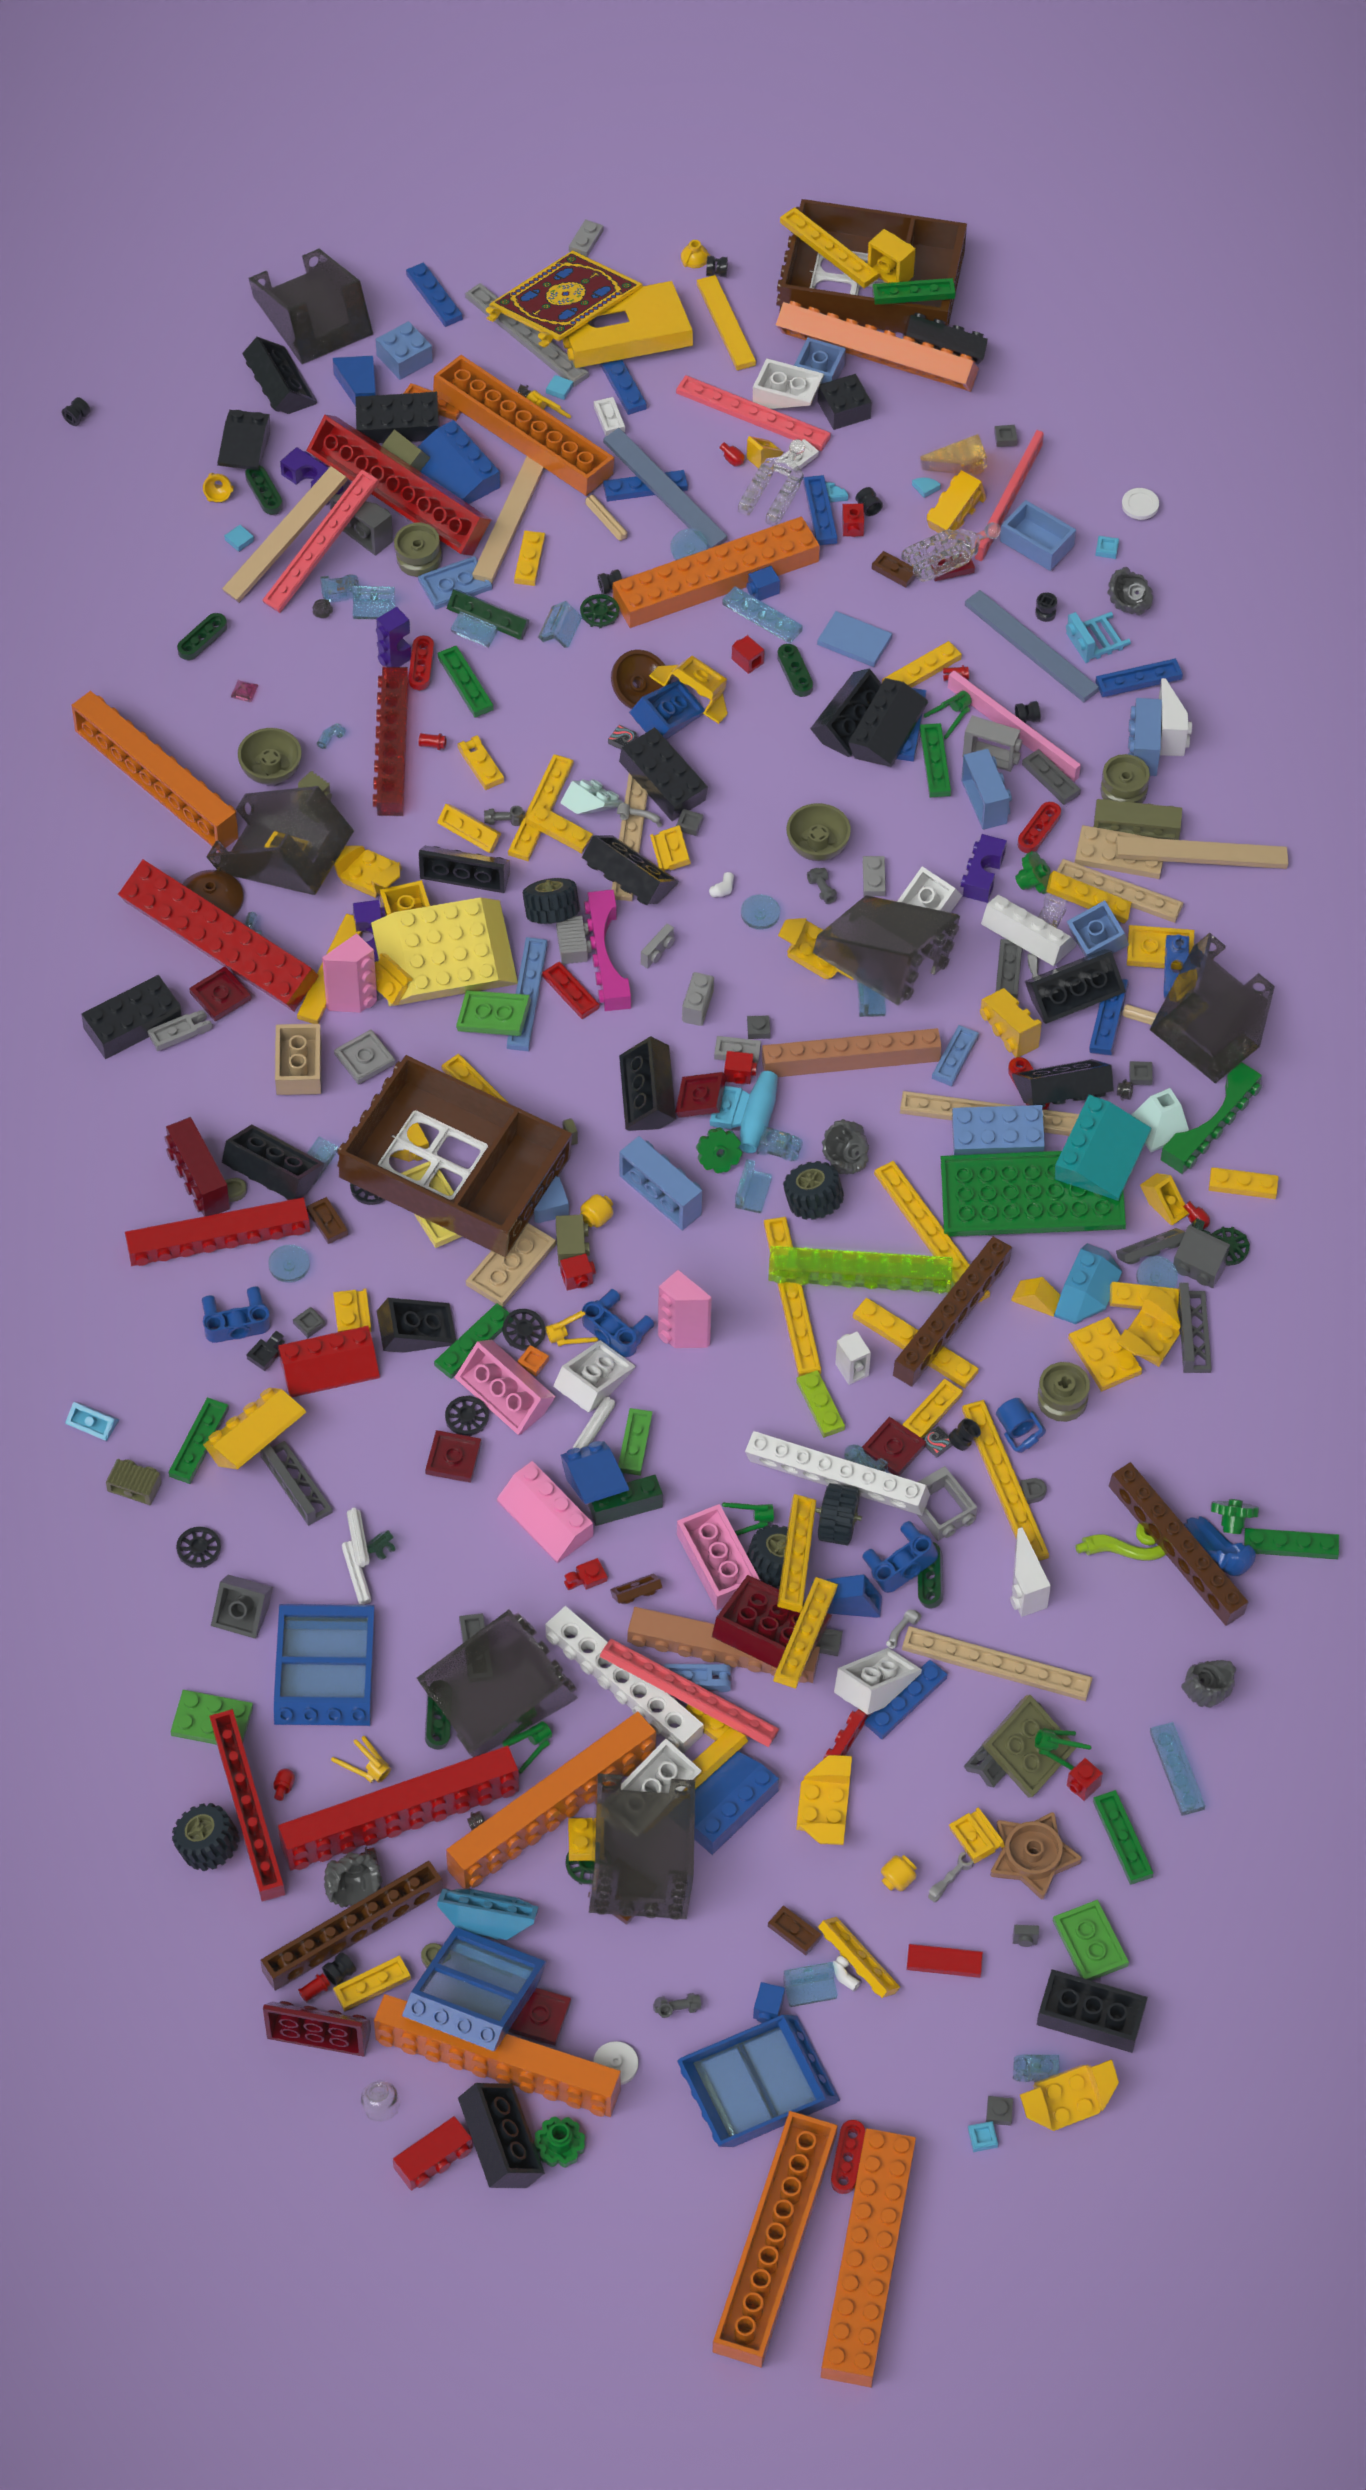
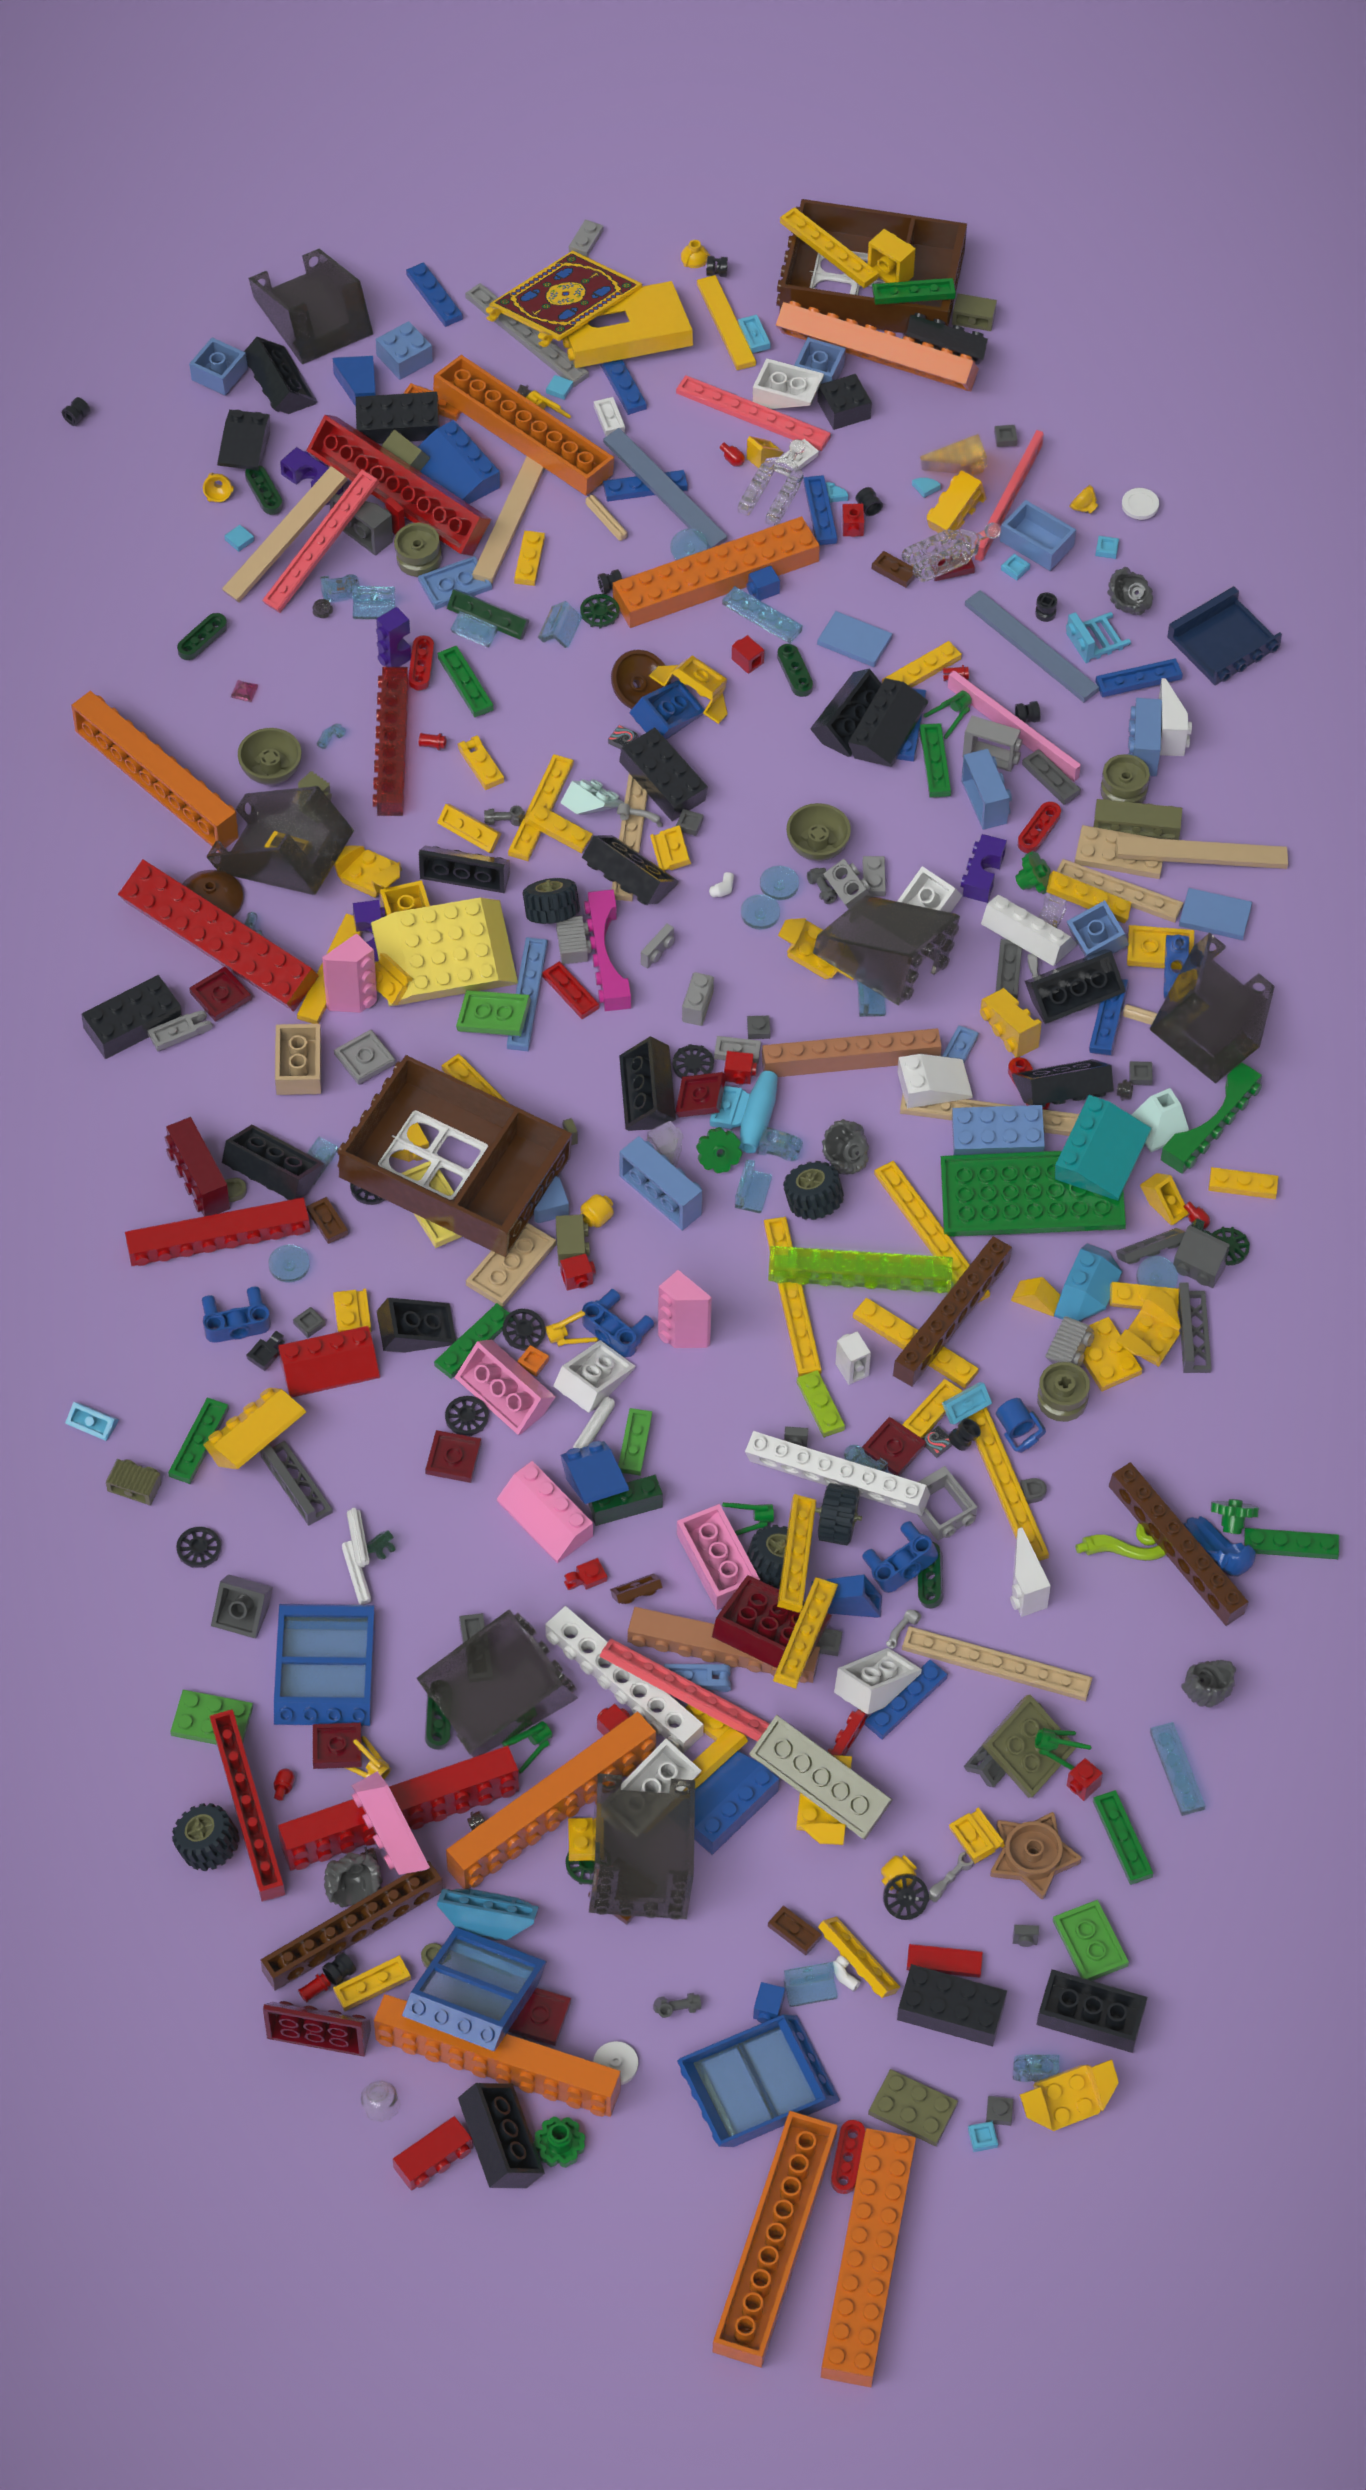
none -> medium blue brick [189,337,248,395]
none -> dark red plate [313,1723,362,1769]
none -> bright pink slope [351,1771,430,1875]
none -> red tile [385,497,405,535]
none -> red brick [597,1704,630,1735]
none -> clear slope [647,1121,683,1167]
none -> black wheel [672,1044,714,1079]
none -> medium azure plate [738,315,771,353]
none -> plate [749,1715,893,1840]
none -> clear light blue piece [760,866,799,900]
none -> dark grey plate [784,1426,808,1447]
none -> light grey brick [823,859,872,913]
none -> olive plate [868,2069,958,2147]
none -> black wheel [883,1873,929,1920]
none -> white slope [897,1054,973,1109]
none -> black brick [897,1964,1007,2047]
none -> medium azure plate [942,1382,992,1425]
none -> olive brick [952,293,997,331]
none -> medium azure tile [1001,553,1030,581]
none -> light grey brick [1045,1316,1094,1366]
none -> yellow piece [1069,484,1098,514]
none -> dark blue panel [1167,586,1282,685]
none -> medium blue tile [1179,888,1252,940]

